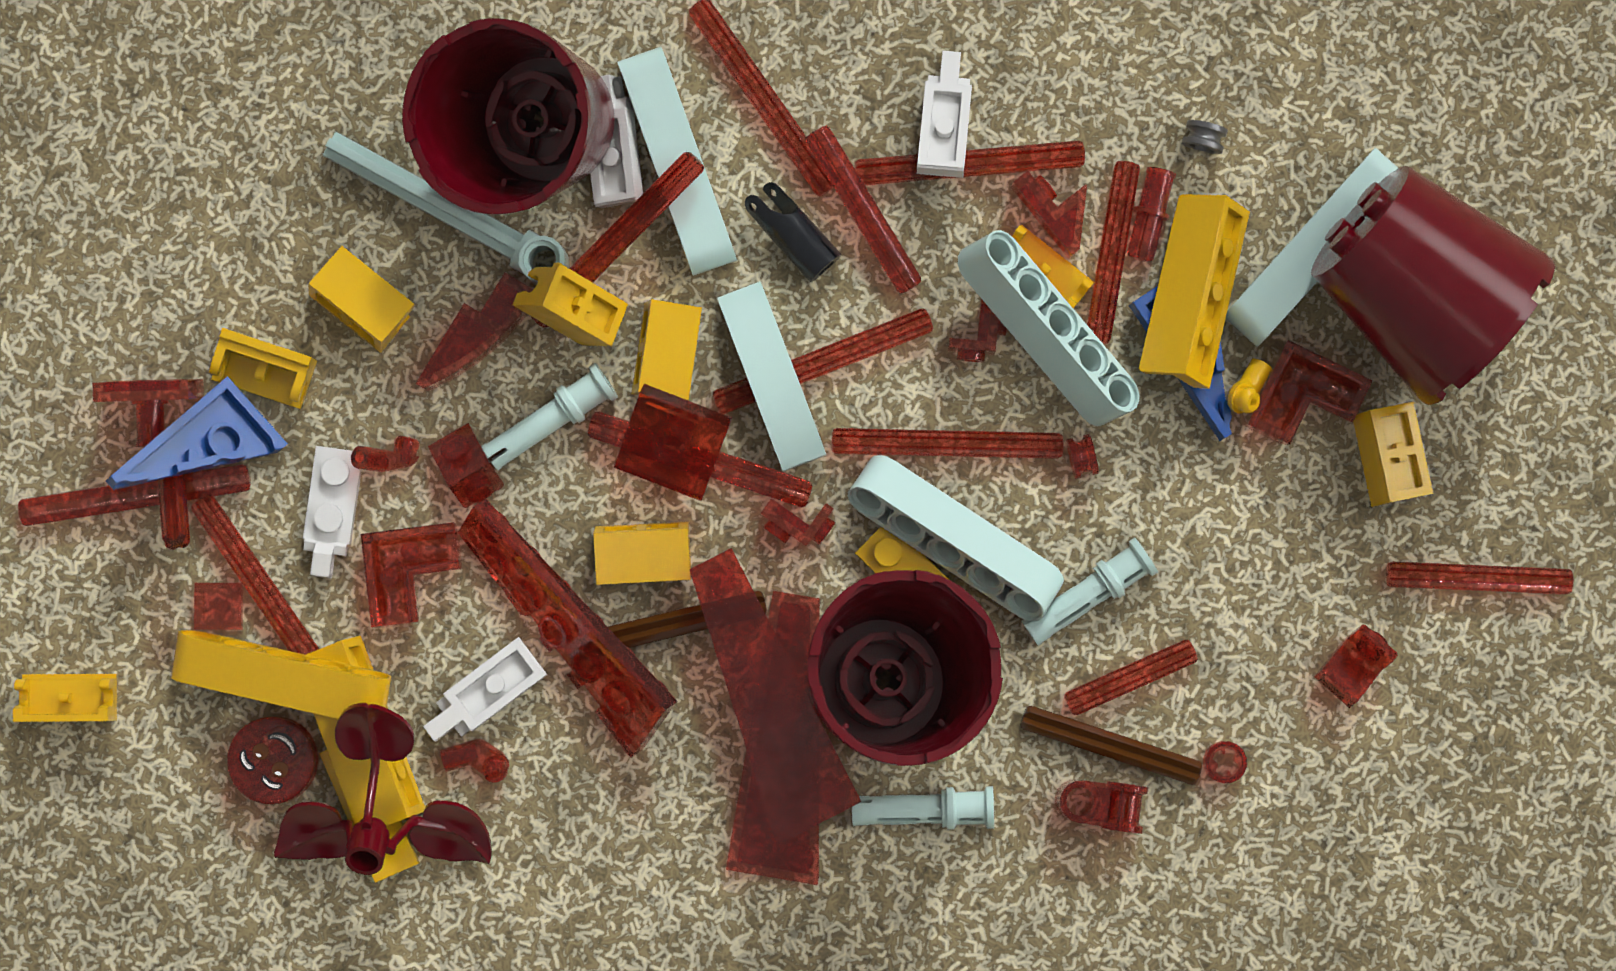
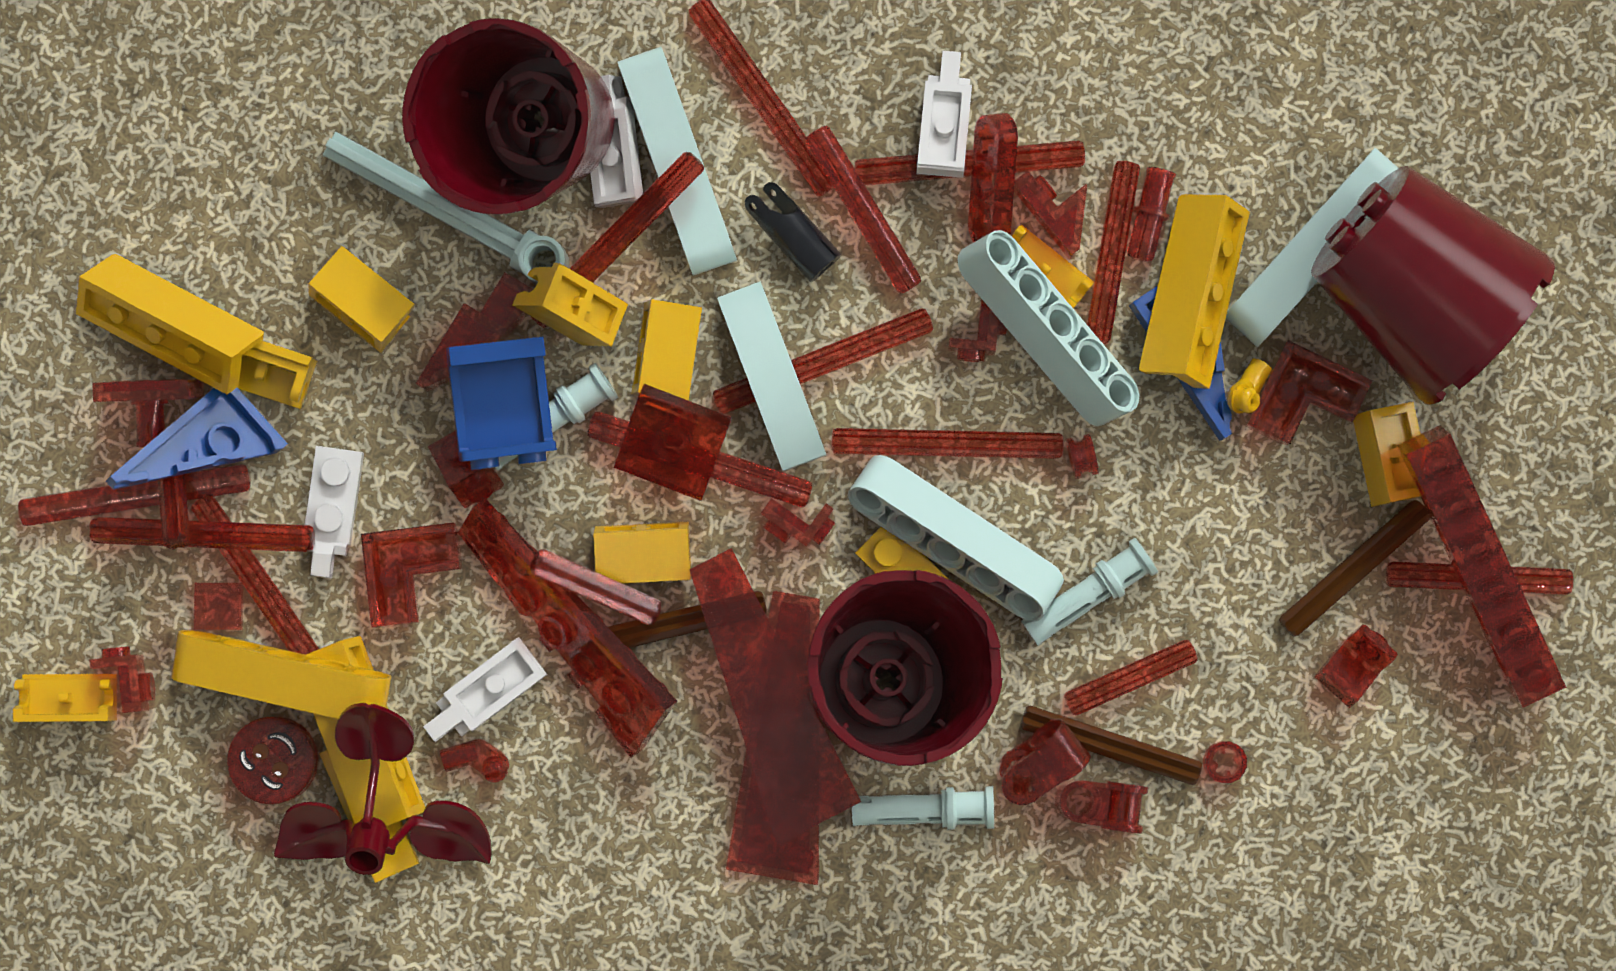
clear red arm [351,435,420,472] -> none
flat silver bush [1182,120,1228,154] -> none
none -> yellow panel [76,254,264,395]
none -> clear red axle [89,517,315,552]
none -> clear red bracket [89,646,156,713]
none -> blue panel [446,336,557,470]
none -> clear red axle [530,549,661,625]
none -> clear red beam [968,113,1018,242]
none -> clear red piece [999,718,1091,805]
none -> reddish brown axle [1279,500,1431,637]
none -> clear red brick [1397,425,1567,708]

